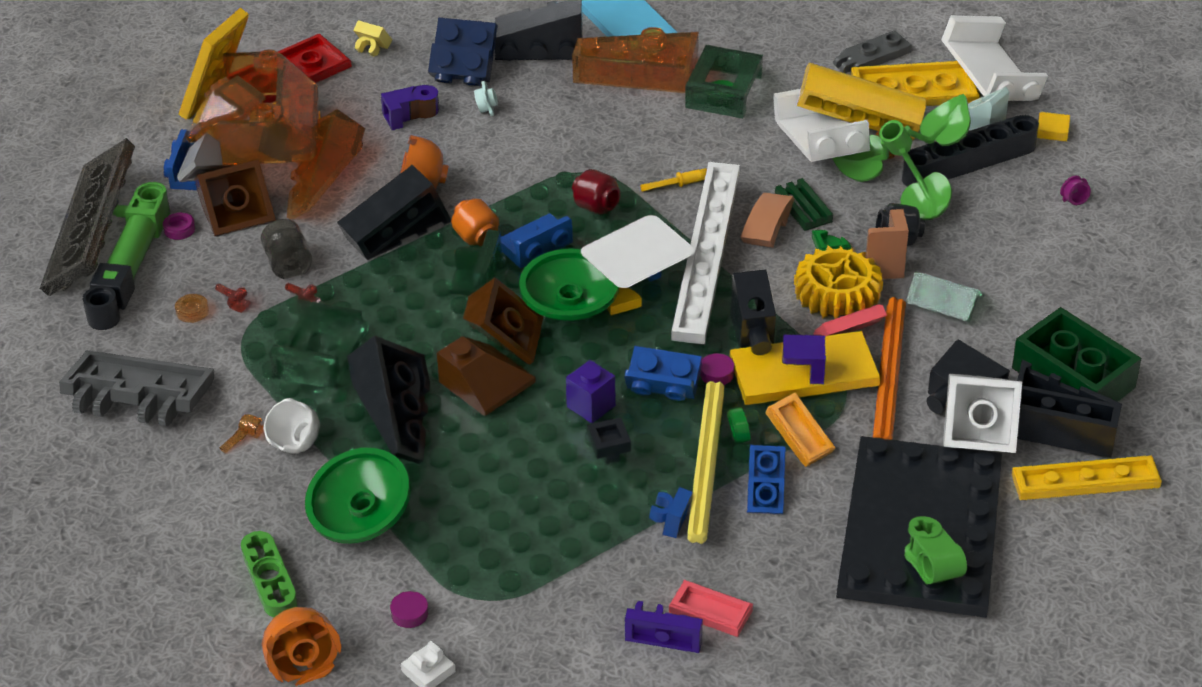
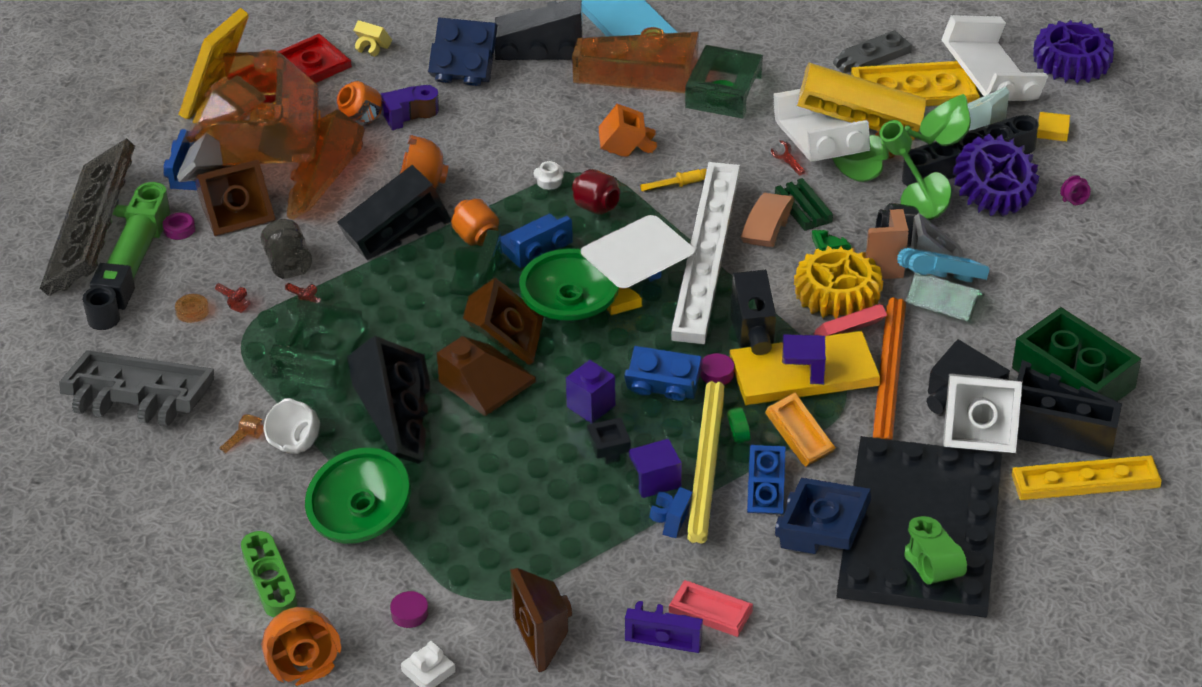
light aqua plate [474,81,498,116] -> none
none -> orange head [337,81,382,125]
none -> reddish brown slope [510,568,572,672]
none -> white plate [534,161,564,190]
none -> orange brick [598,103,657,157]
none -> dark purple panel [629,438,682,498]
none -> clear red hand [771,140,805,176]
none -> dark blue plate [775,477,871,554]
none -> medium azure hinge [897,248,990,282]
none -> light grey slope [911,213,963,257]
none -> dark purple gear [953,134,1040,217]
none -> dark purple gear [1033,20,1114,84]

